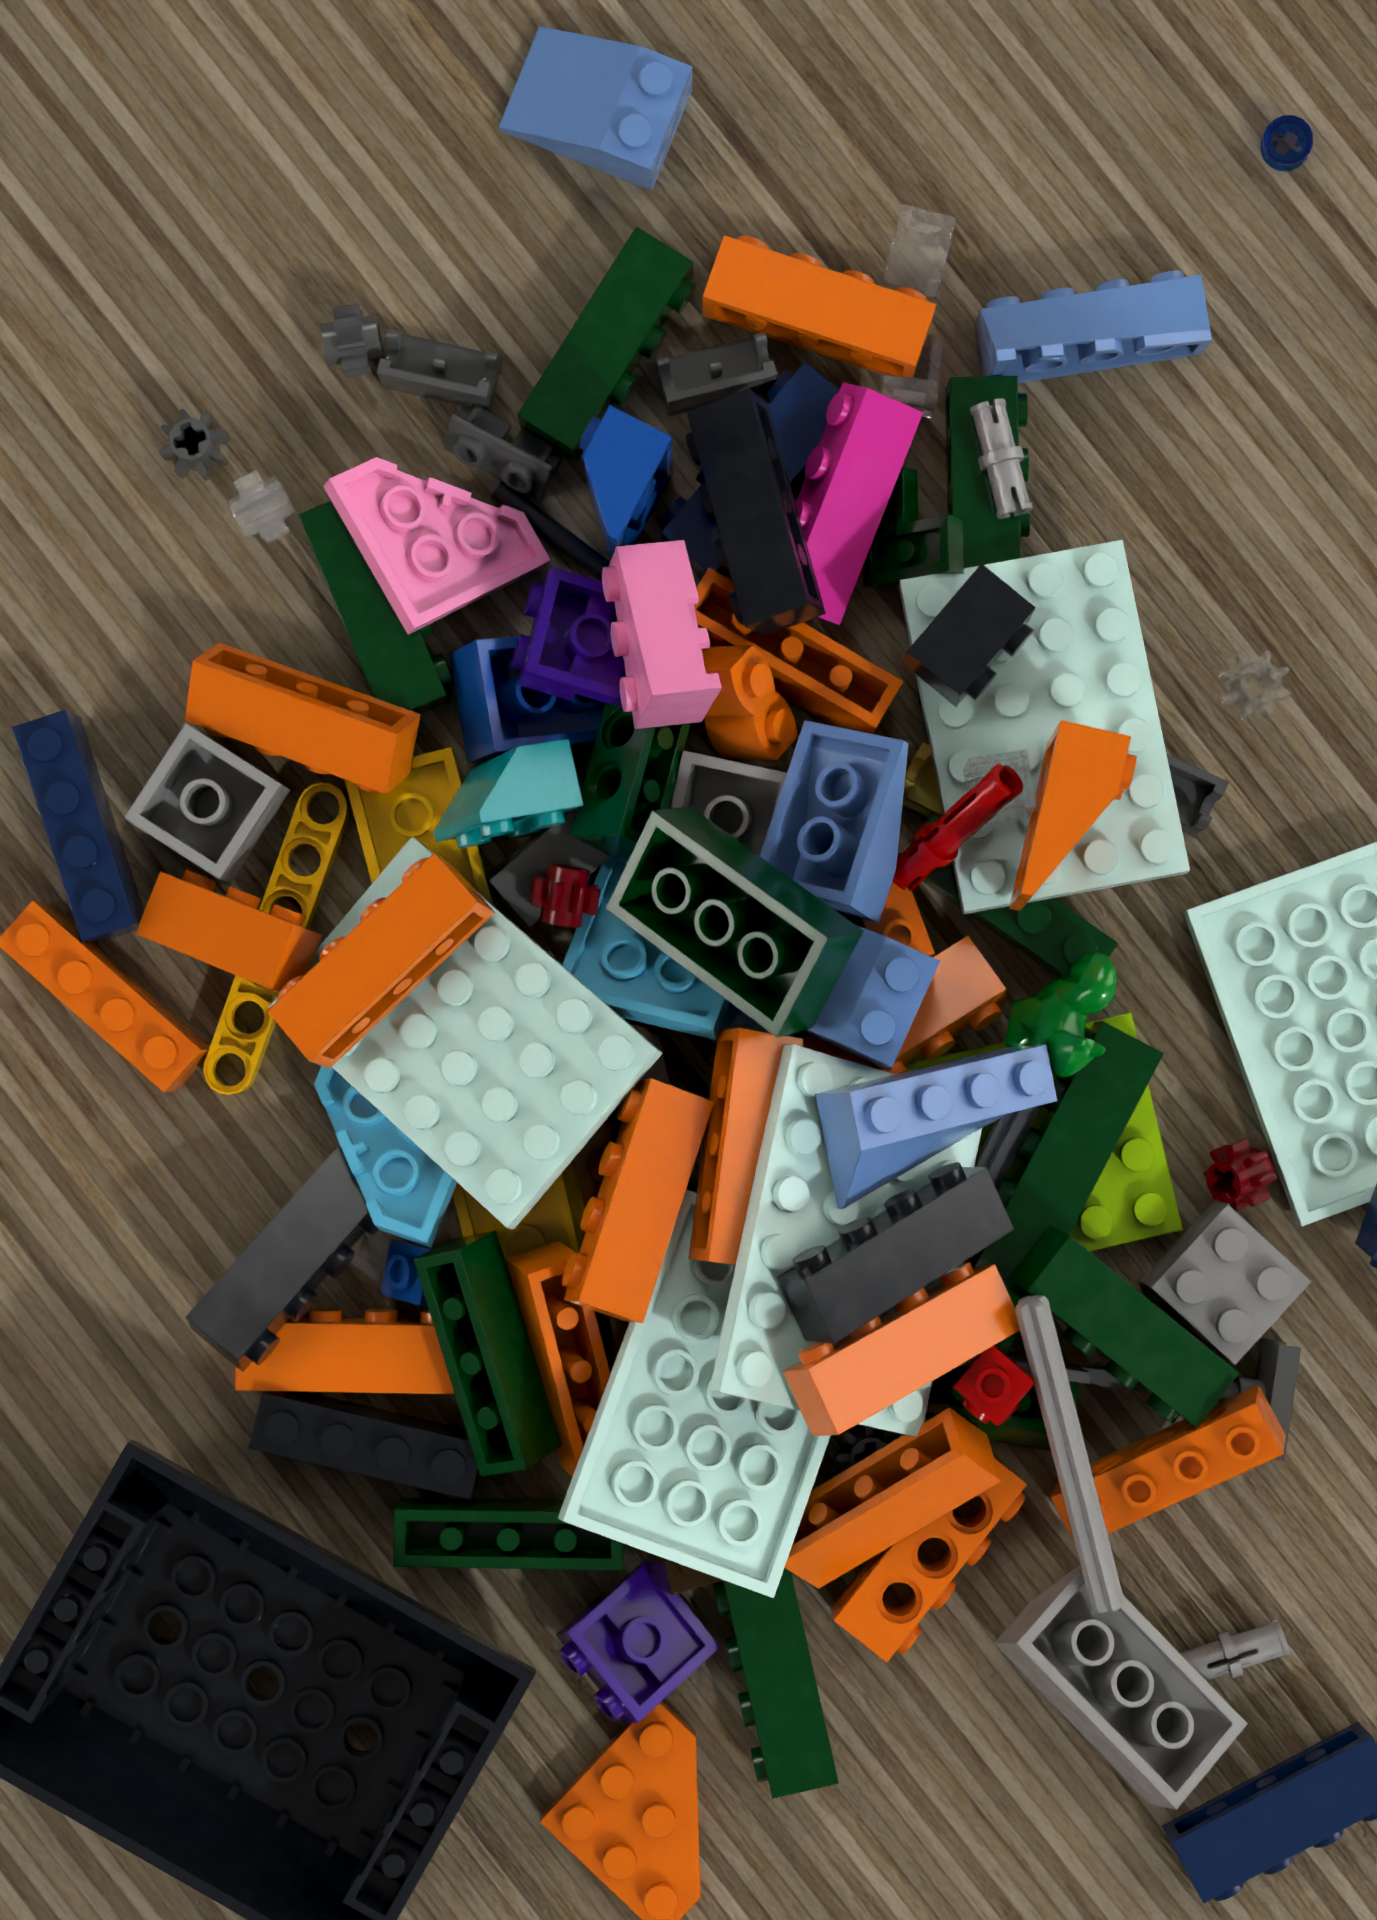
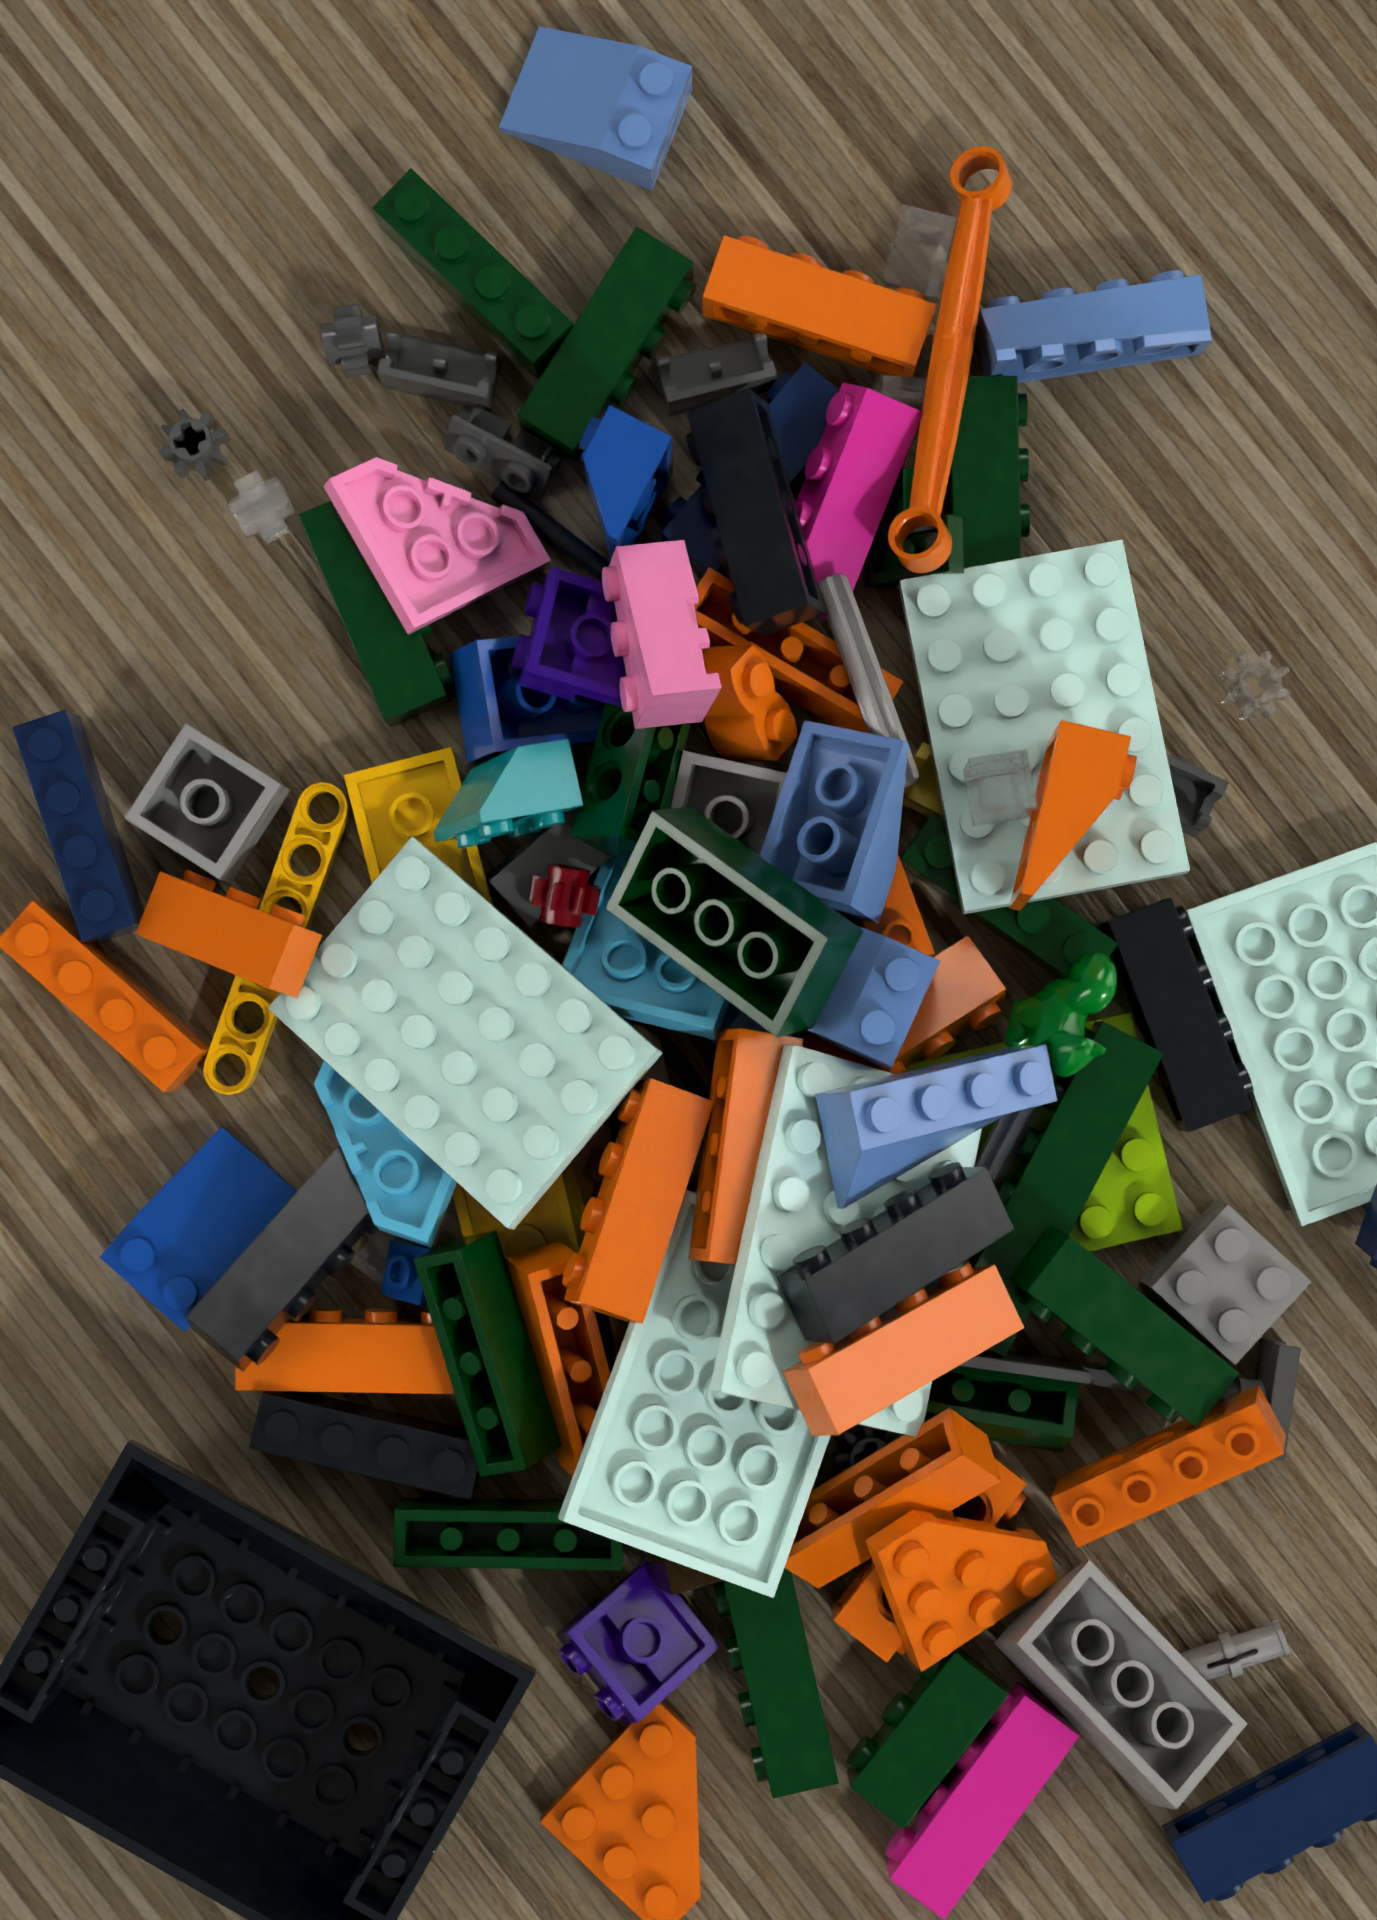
orange brick [184,642,421,794] -> none
orange brick [267,853,495,1069] -> none
red pin [893,764,1023,891] -> none
black brick [903,563,1036,707] -> none
red bracket [953,1345,1035,1426] -> none
light grey pin [970,398,1033,519] -> none
light grey axle [1015,1295,1123,1613] -> none
dark red gear [1203,1138,1277,1212] -> none
clear blue bush [1261,115,1313,171] -> none
none -> blue slope [99,1126,297,1332]
none -> dark green brick [372,168,573,379]
none -> light grey axle [818,574,919,787]
none -> dark green brick [846,1647,1009,1829]
none -> orange plate [865,1510,1058,1672]
none -> dark pink brick [885,1682,1080,1920]
none -> orange piece [888,146,1012,573]
none -> black brick [1100,898,1254,1132]

